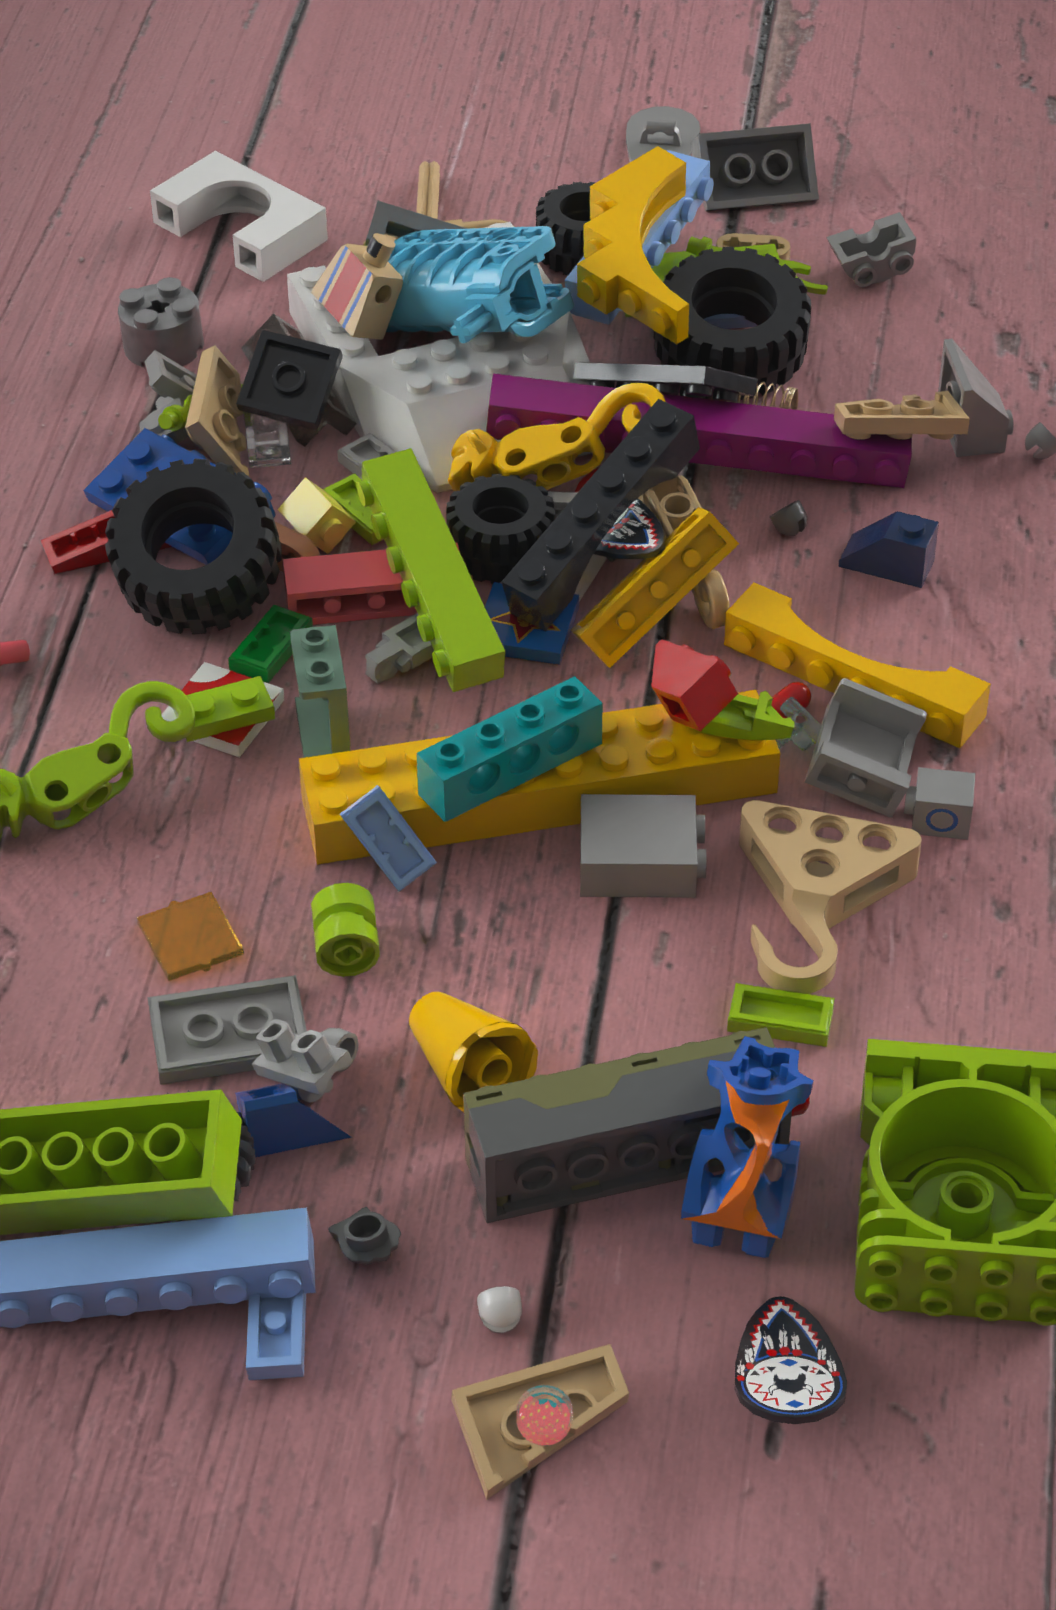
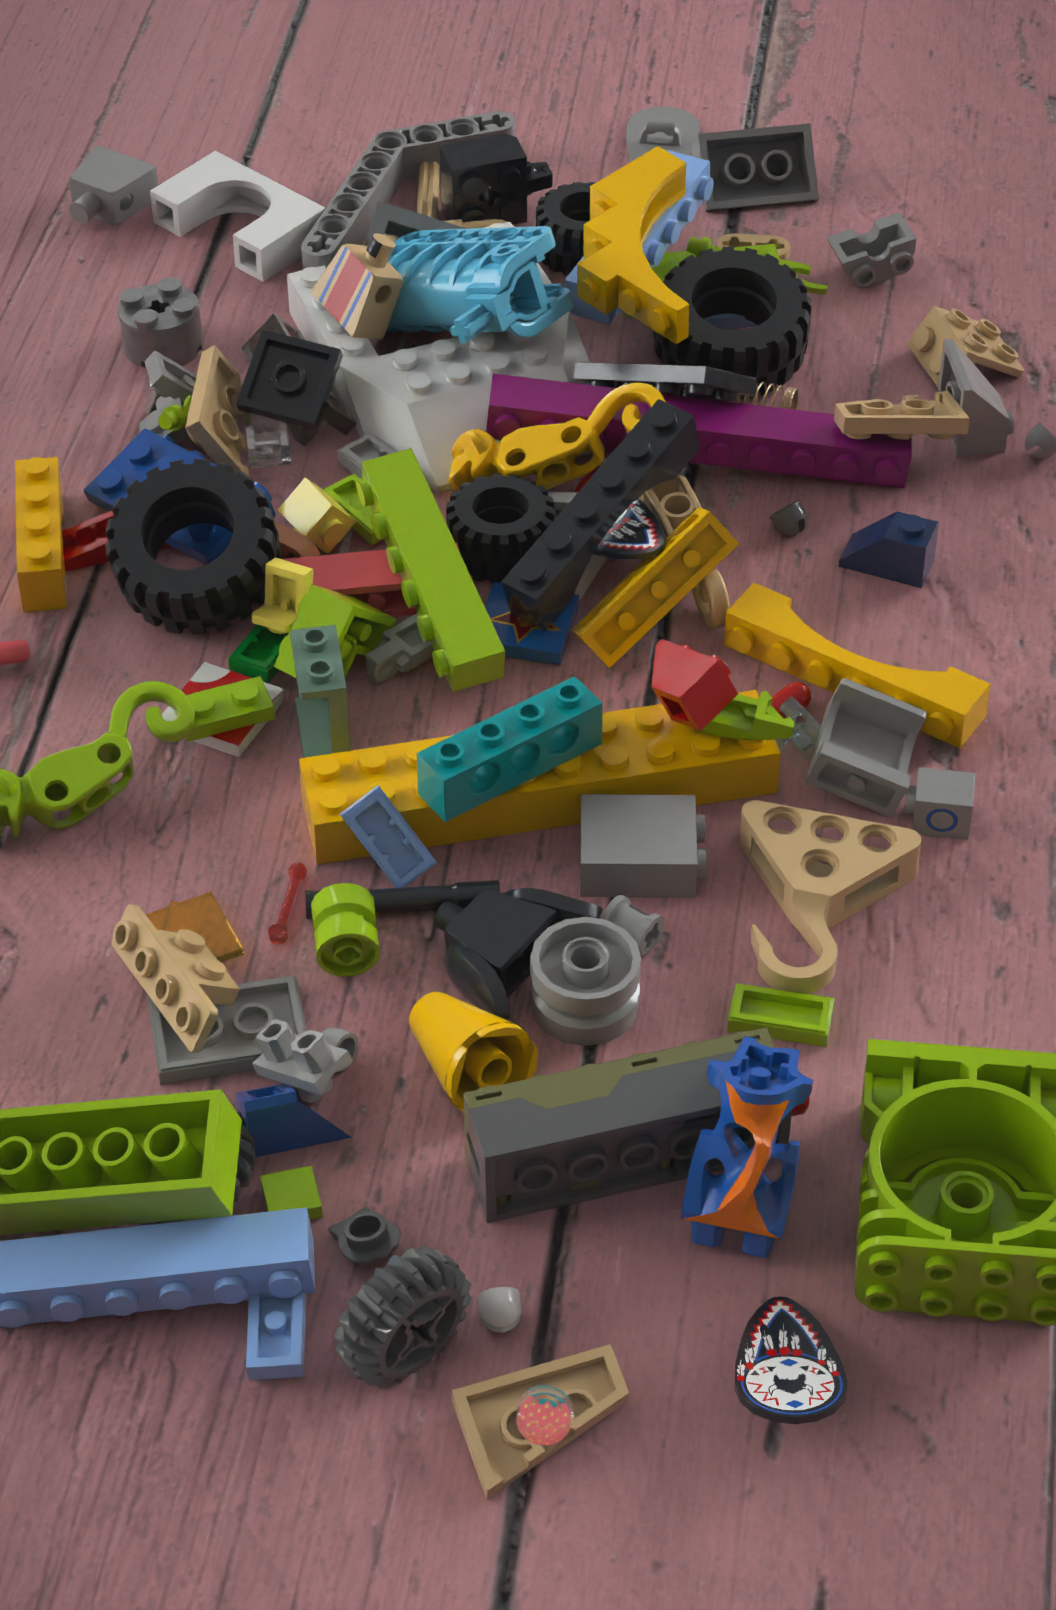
none -> yellow arch [15,457,67,612]
none -> light grey torso [69,145,158,225]
none -> tan bracket [111,904,240,1053]
none -> light yellow bracket [252,557,313,634]
none -> lime tile [260,1165,323,1220]
none -> clear red hinge [268,862,307,944]
none -> lime brick [274,584,397,679]
none -> light grey beam [301,111,515,269]
none -> black piece [305,880,500,919]
none -> dark grey gear [334,1245,472,1388]
none -> black torso [434,888,603,1020]
none -> black hinge [440,134,553,225]
none -> light grey wheel [530,917,641,1046]
none -> light grey bush [601,895,665,956]
none -> tan bracket [907,306,1024,387]

